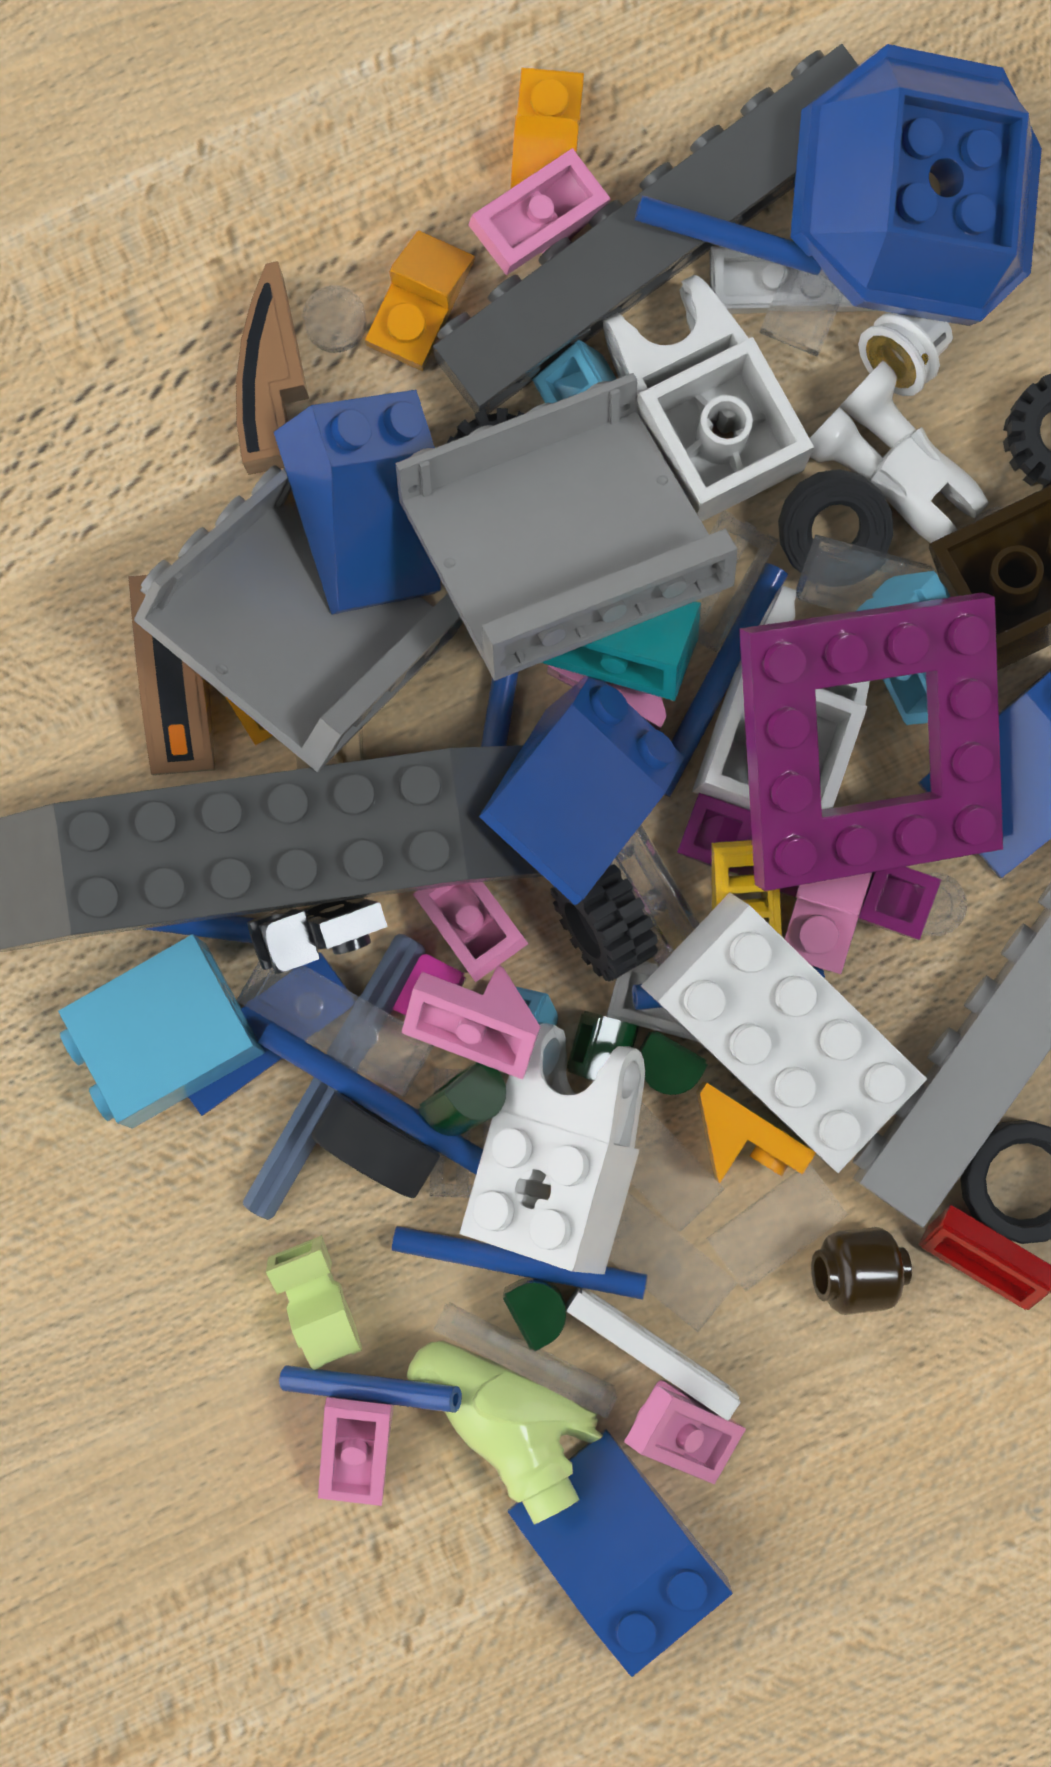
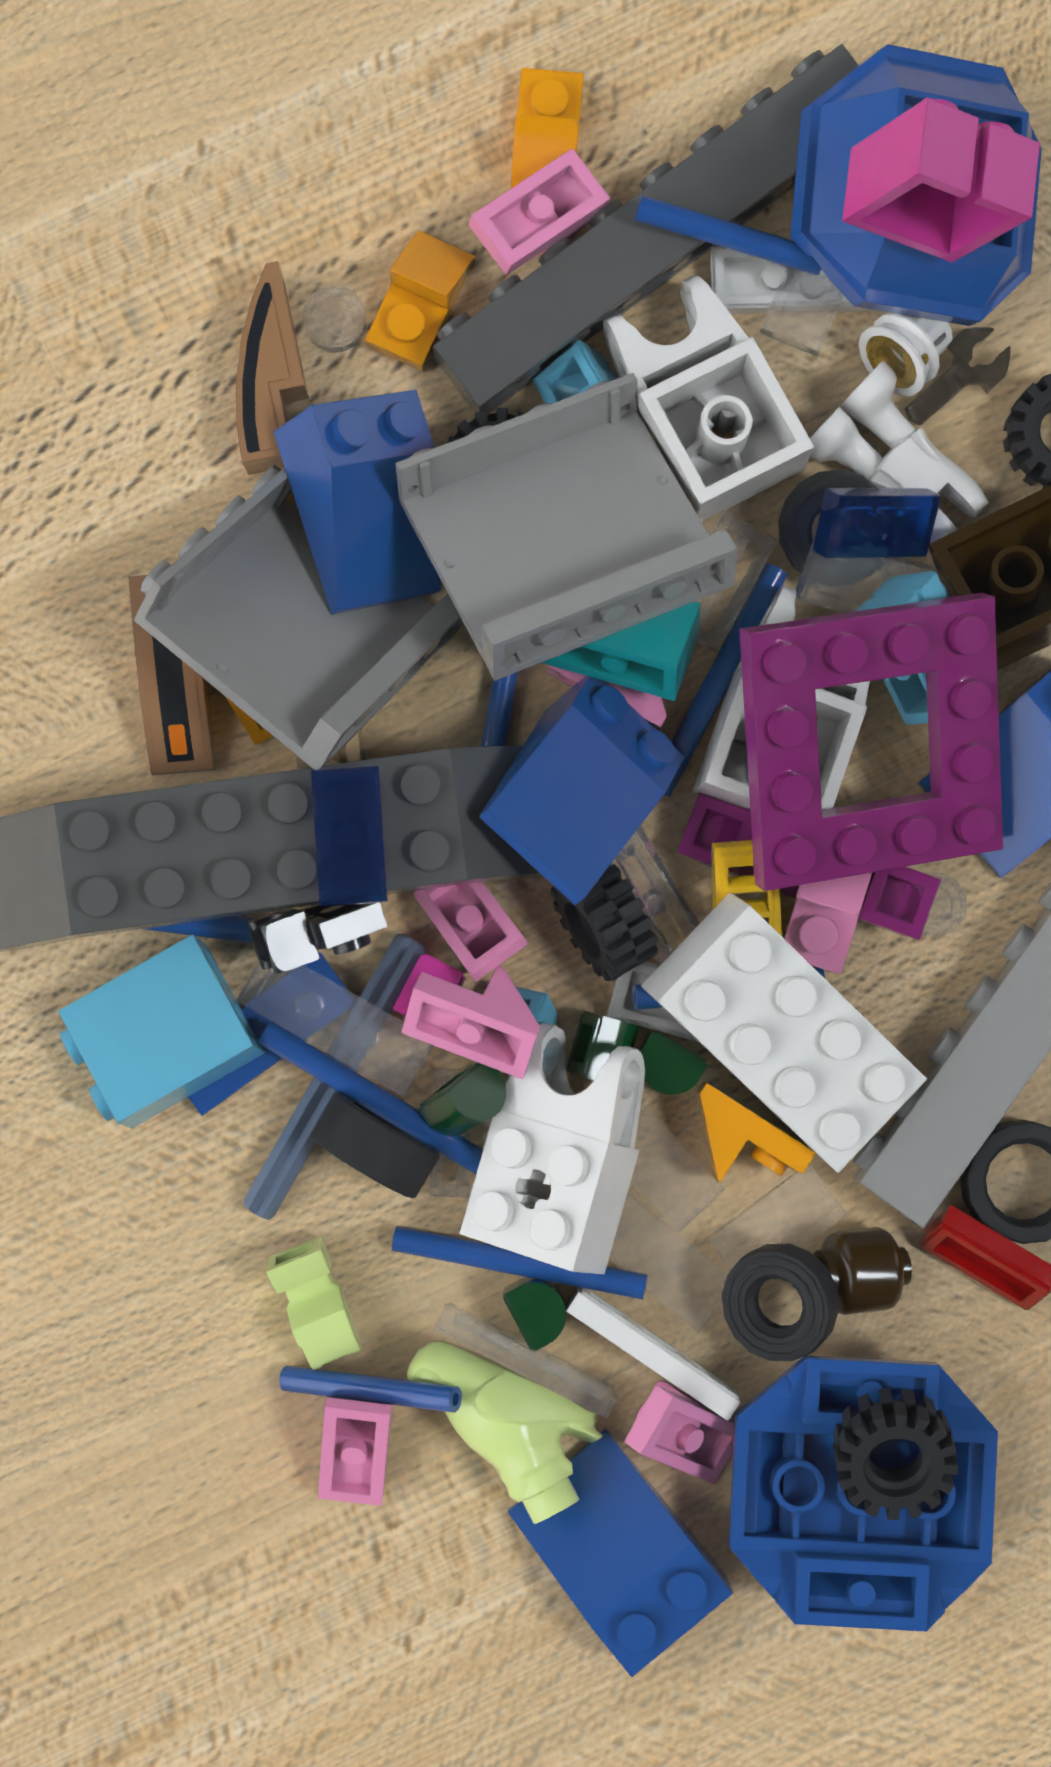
none -> clear blue plate [311,766,388,907]
none -> black tyre [722,1244,839,1361]
none -> blue piece [728,1355,998,1632]
none -> clear blue plate [812,488,941,558]
none -> black tyre [833,1388,958,1520]
none -> dark pink piece [842,97,1040,263]
none -> clear smoke bar [905,327,1011,425]

